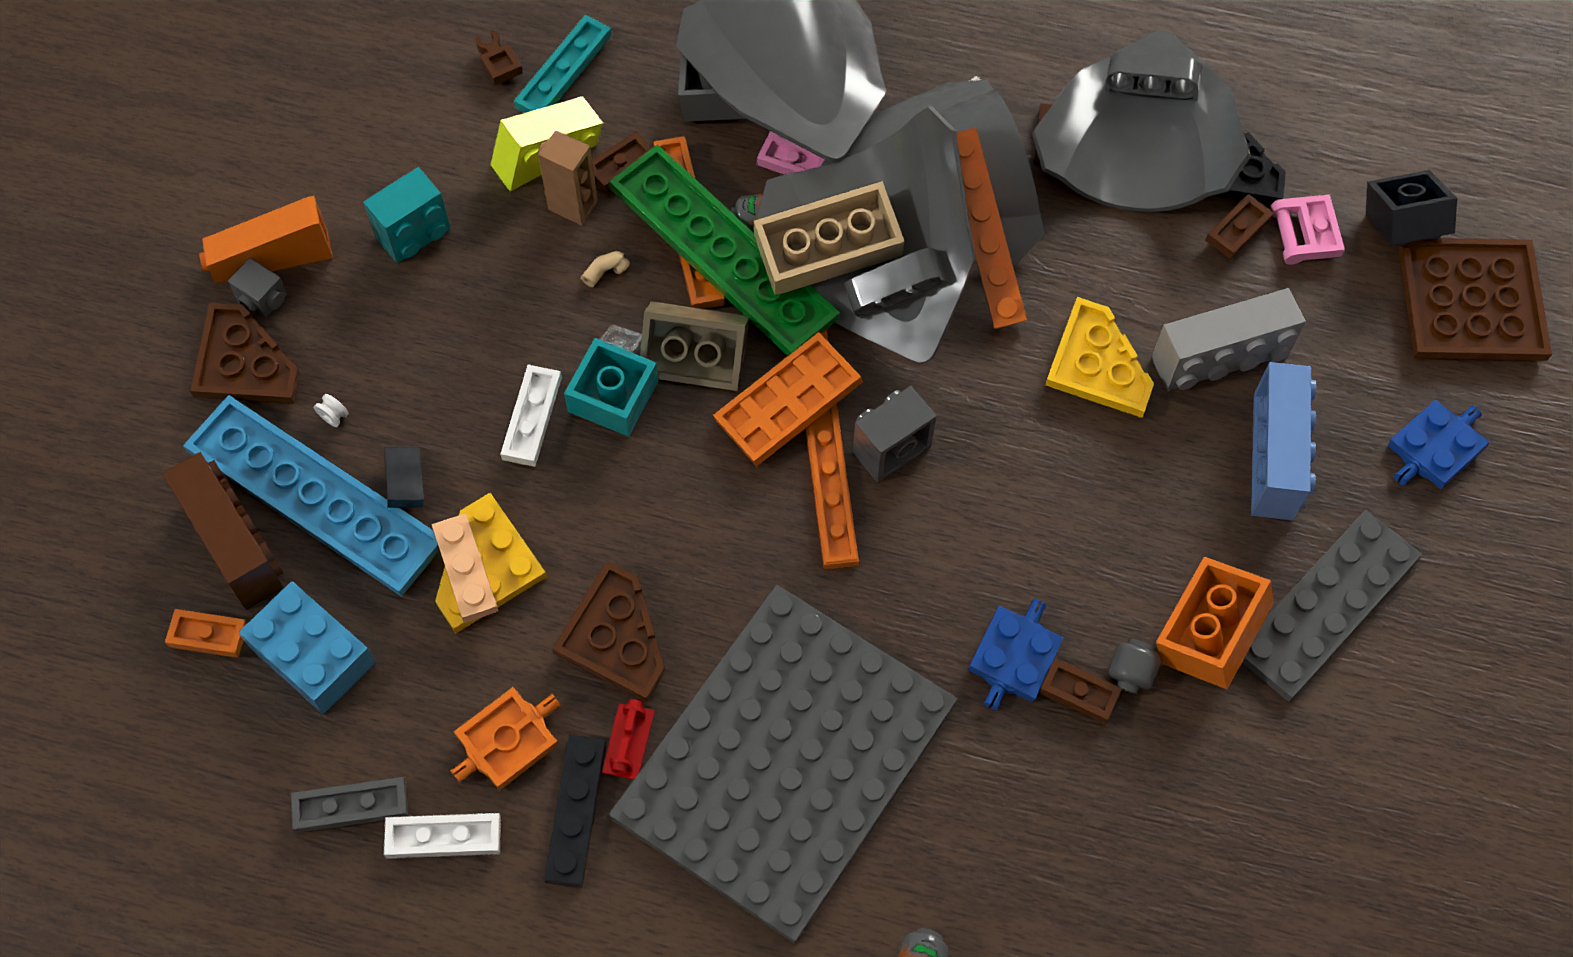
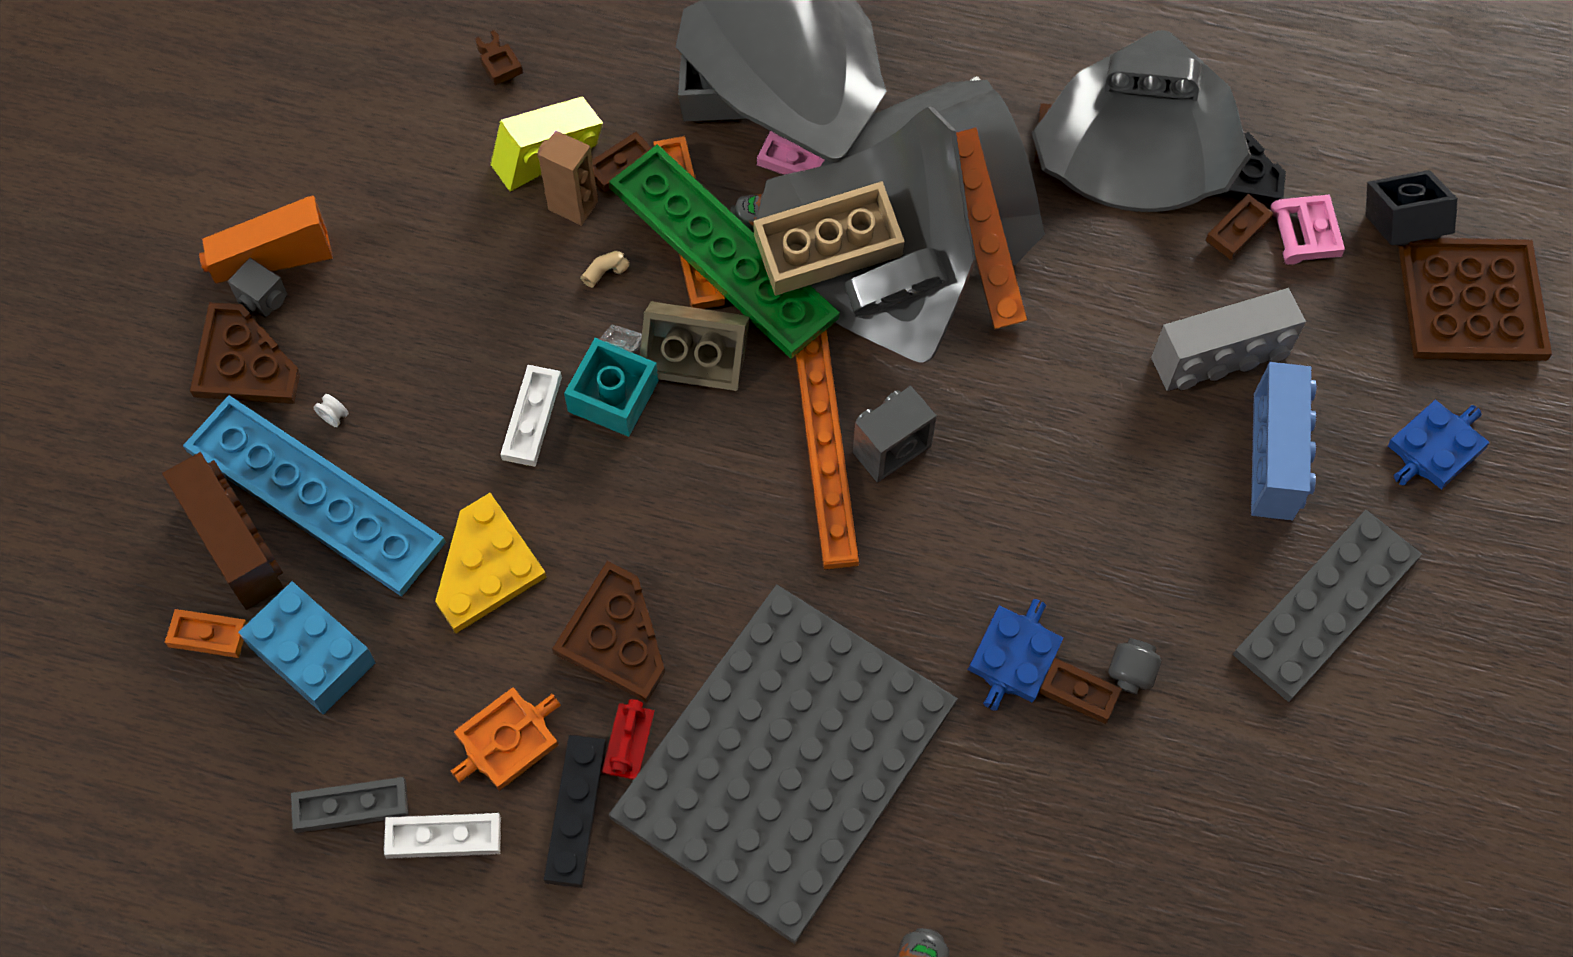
teal brick [363,167,451,263] -> none
black tile [384,447,424,508] -> none
light nougat plate [432,513,499,623] -> none
teal plate [514,15,612,113] -> none
orange plate [713,332,863,467] -> none
yellow plate [1045,297,1154,418] -> none
orange brick [1156,557,1274,690] -> none

